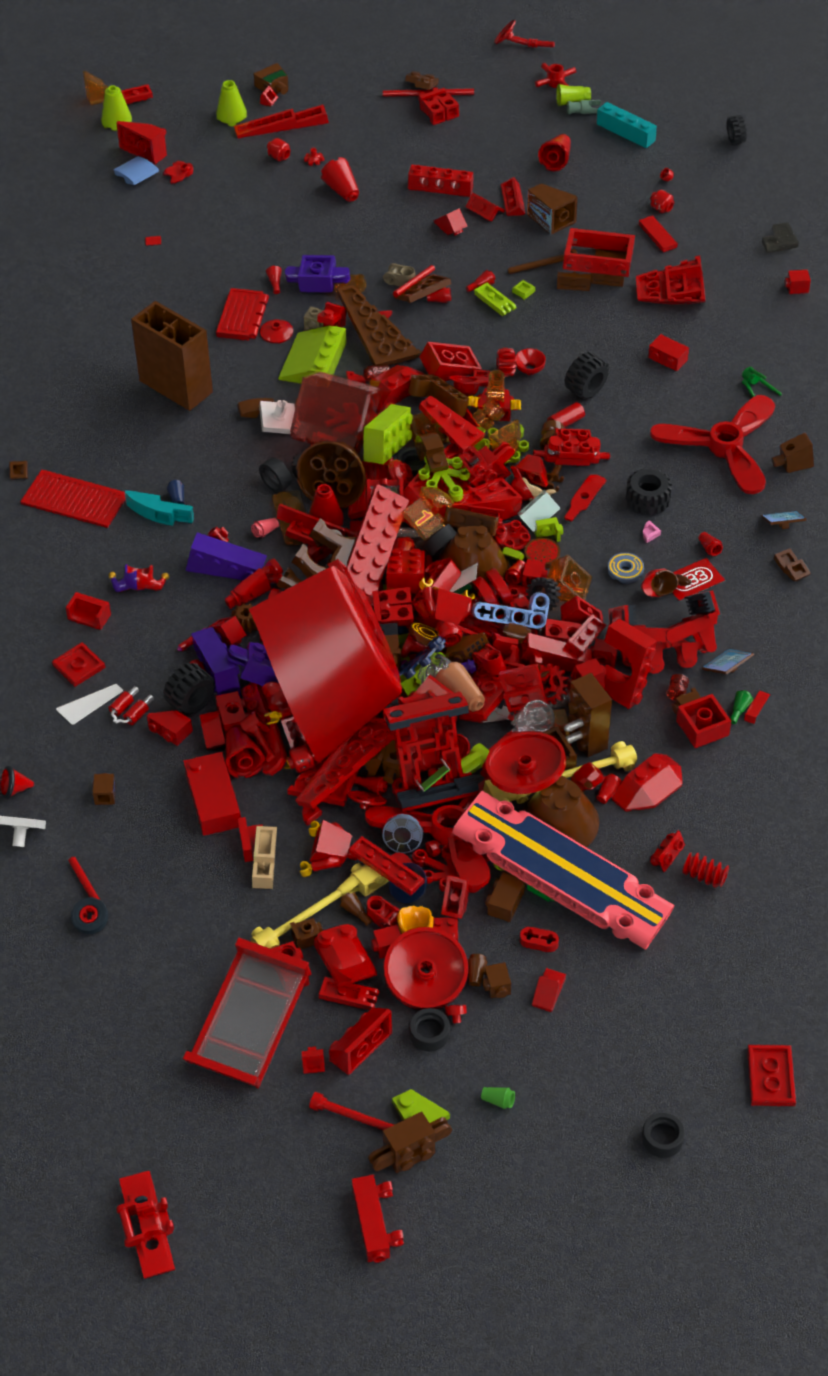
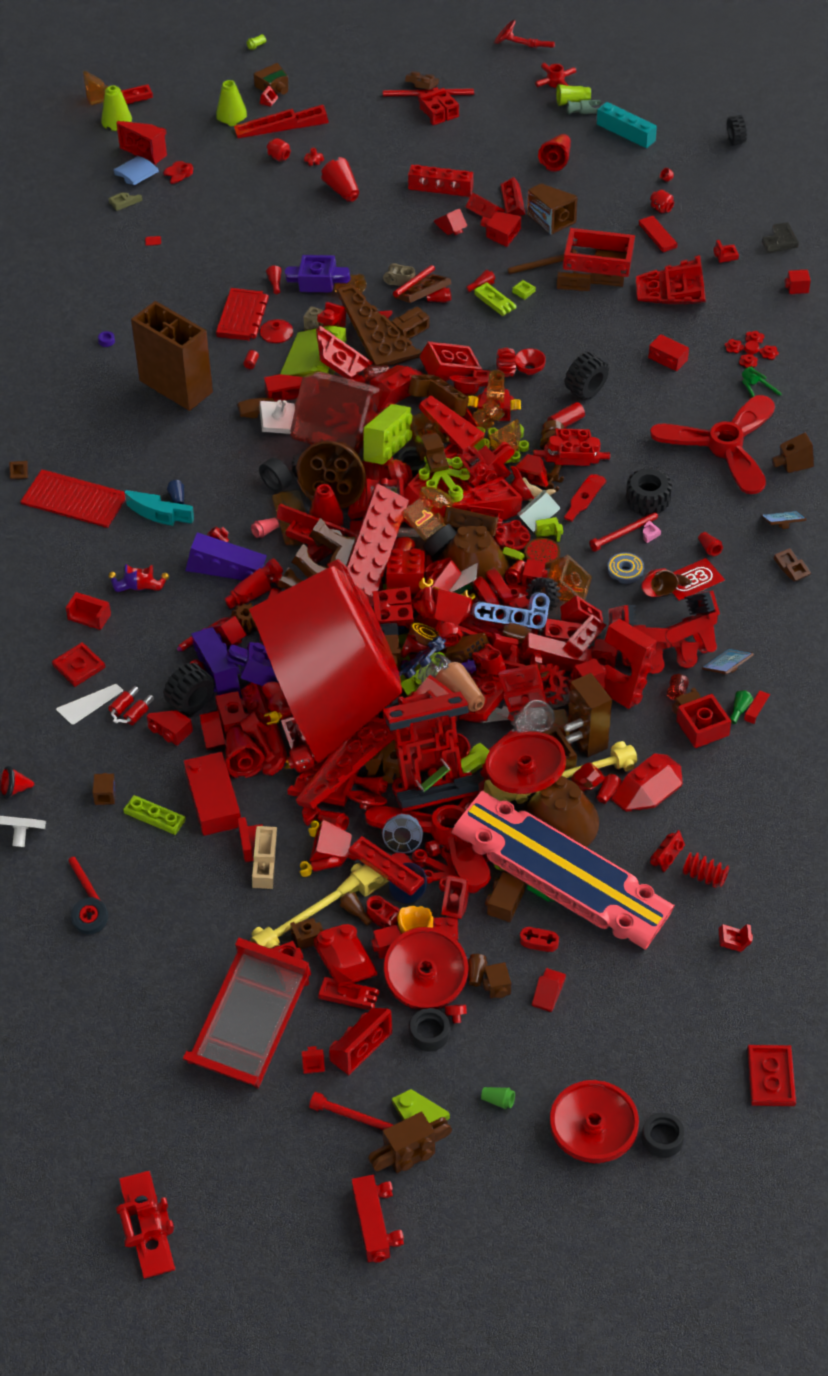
none -> dark purple tile [98,331,115,347]
none -> olive tile [109,192,142,211]
none -> lime tile [124,795,186,835]
none -> red hinge [243,350,259,369]
none -> lime pin [247,34,266,50]
none -> red slope [264,374,319,402]
none -> red wing [316,326,373,380]
none -> red cone [318,810,349,830]
none -> reddish brown brick [391,307,430,339]
none -> red torso [480,212,521,247]
none -> red dish [550,1080,639,1163]
none -> red bar [589,513,658,552]
none -> red bracket [713,240,739,263]
none -> red bracket [718,924,753,952]
none -> red plant [725,331,779,368]

